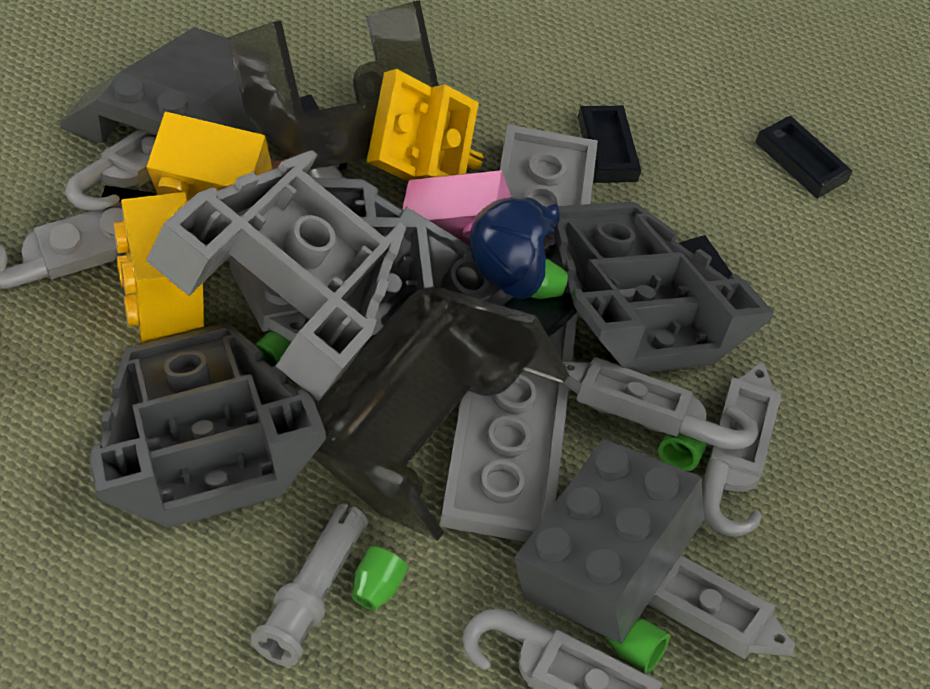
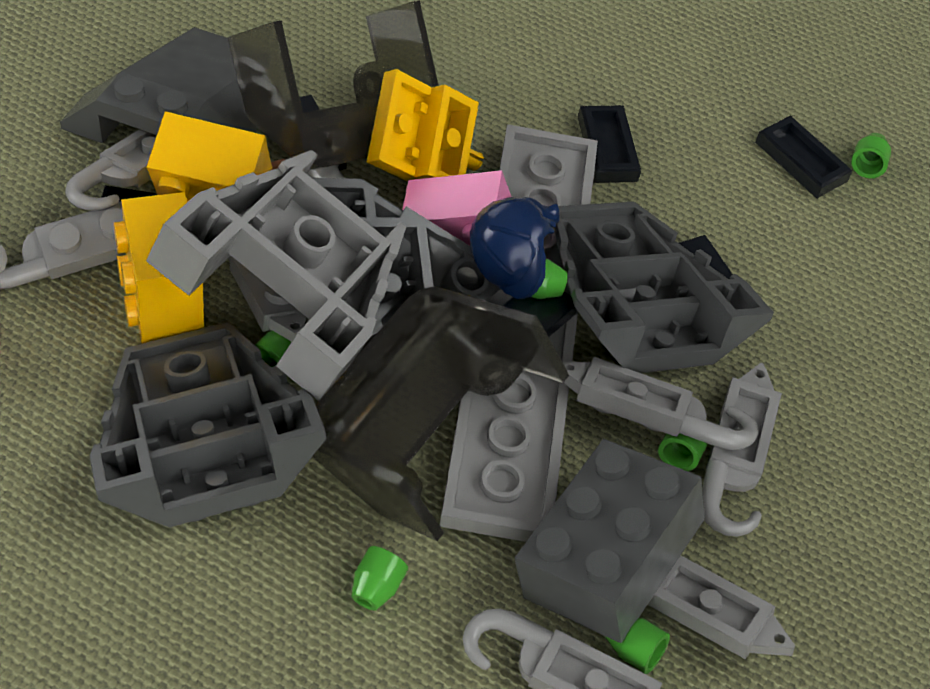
light grey pin [251,504,368,666] -> none
none -> bright green hose [851,133,891,178]

